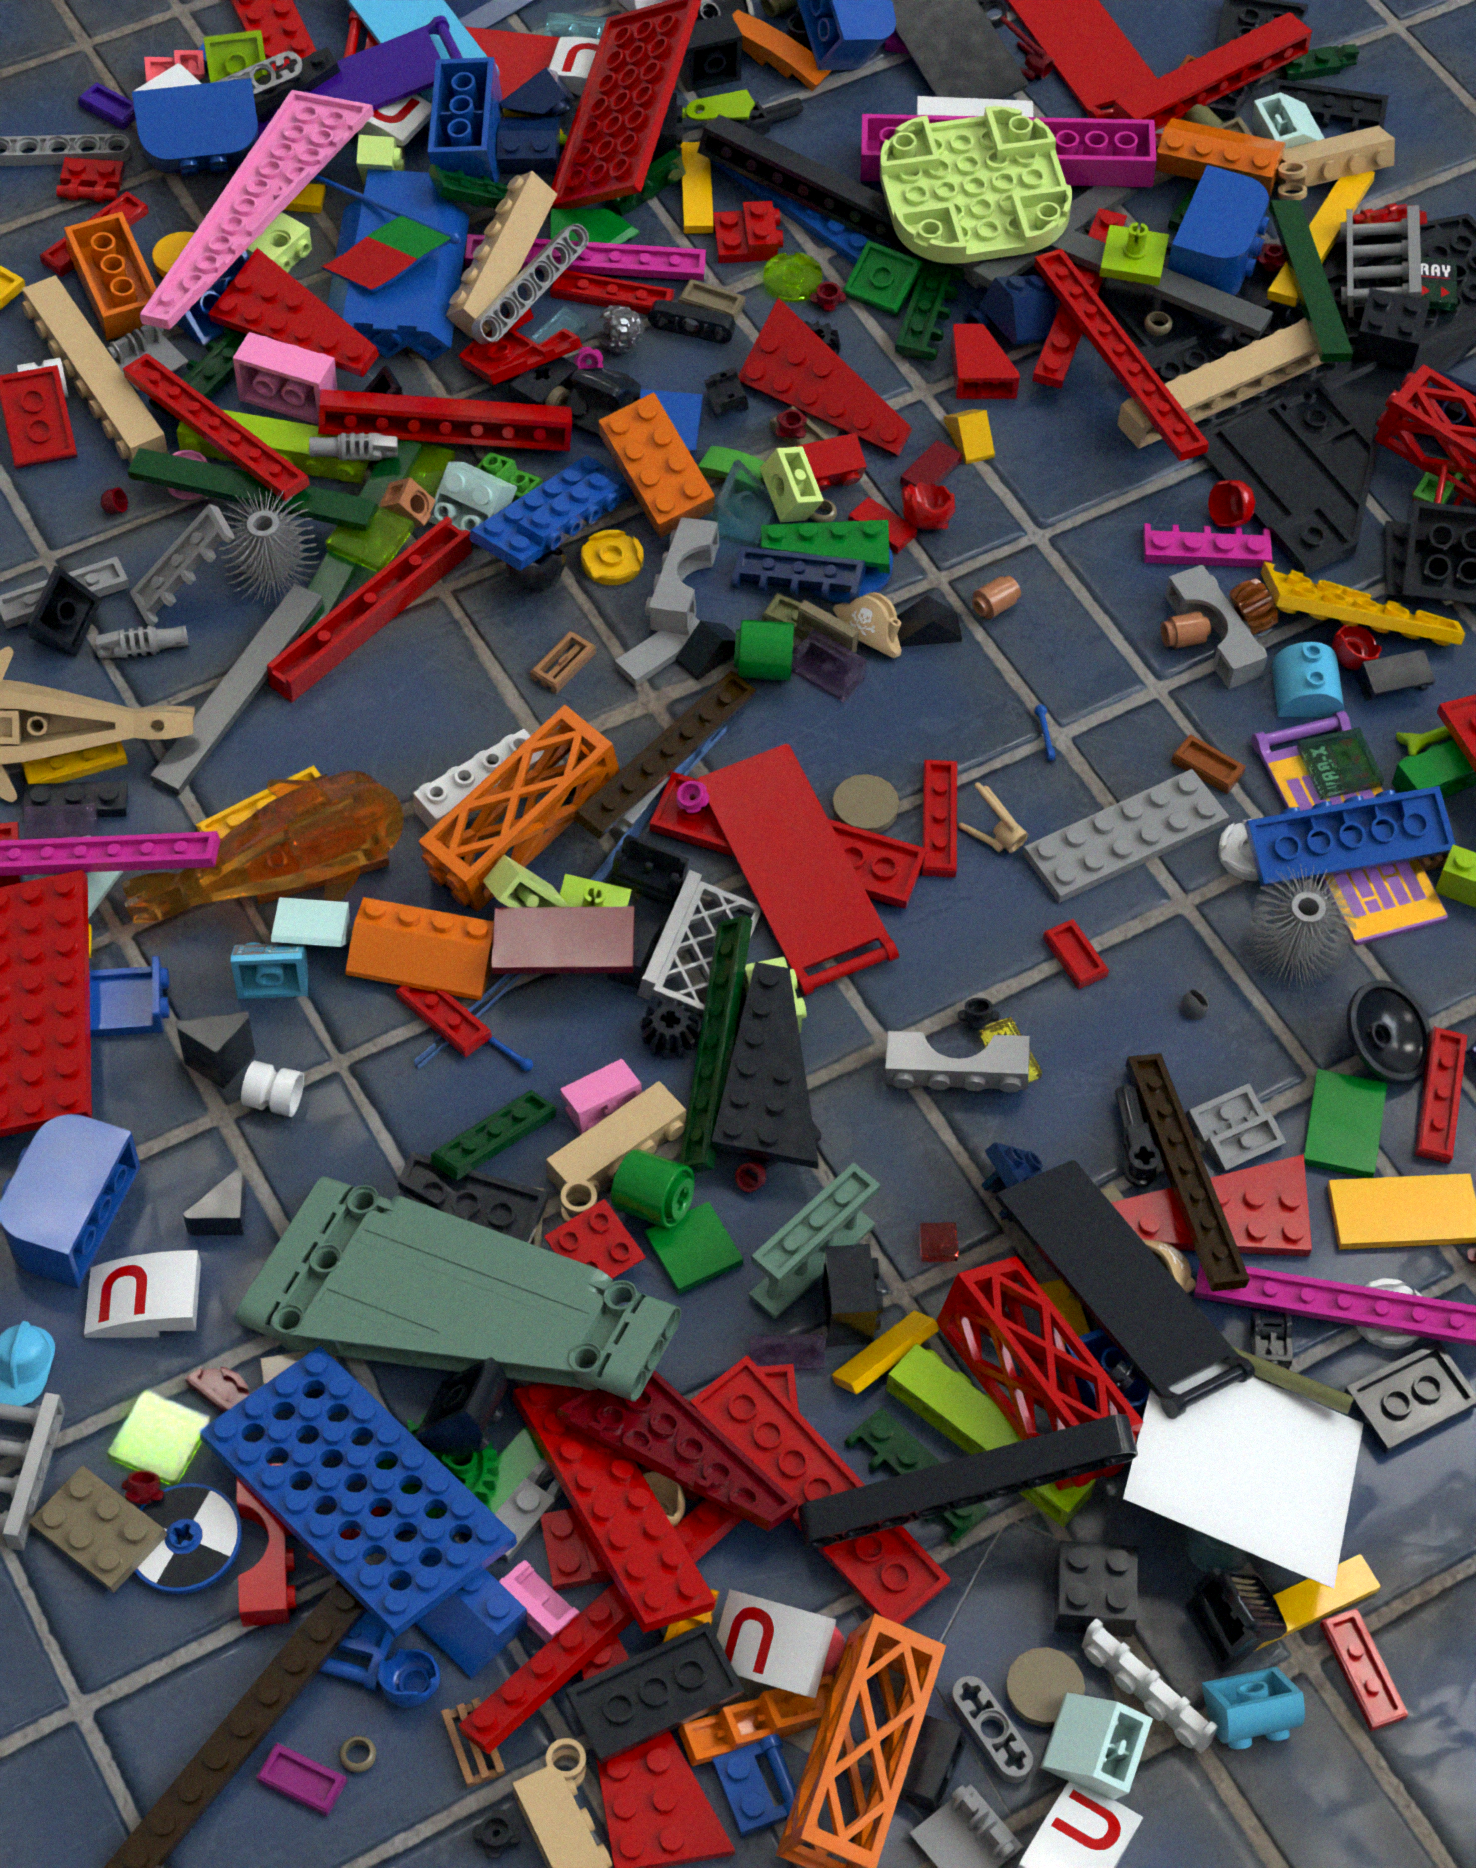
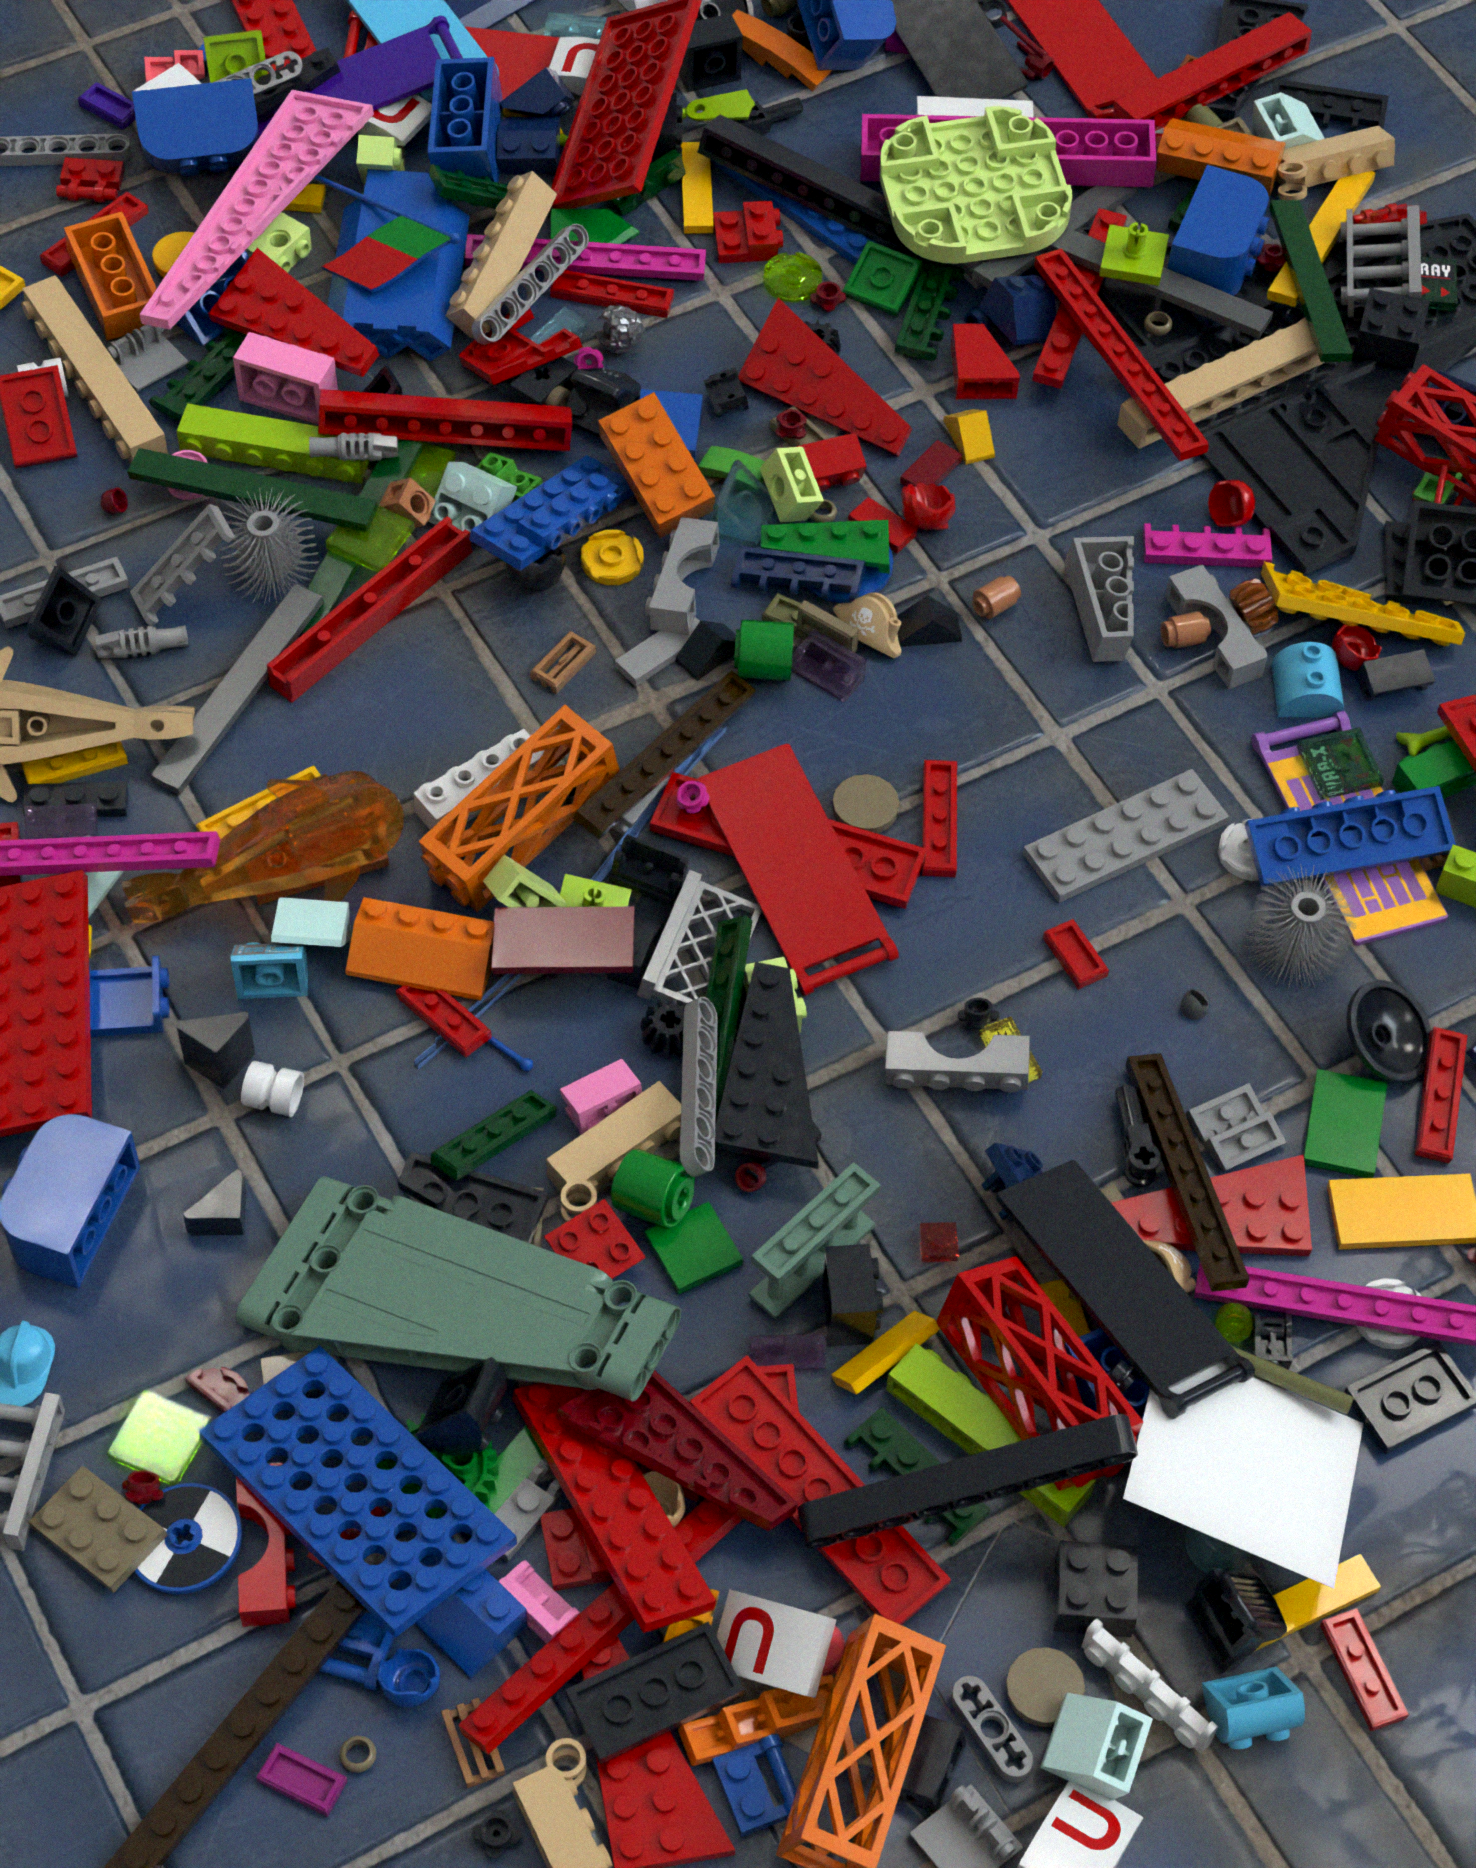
white slope [84,1250,201,1338] -> none
red plate [123,353,310,502] -> none
black beam [648,300,736,344] -> none
dark tan tile [679,279,746,322] -> none
tan plant [958,782,1029,853] -> none
blue hinge [1034,704,1055,761] -> none
dark orange tile [1171,734,1246,794] -> none
dark green hinge [1280,44,1360,81] -> none
none -> light grey beam [680,997,718,1177]
none -> light grey wedge [1064,536,1134,662]
none -> clear neon green tile [1215,1303,1253,1343]

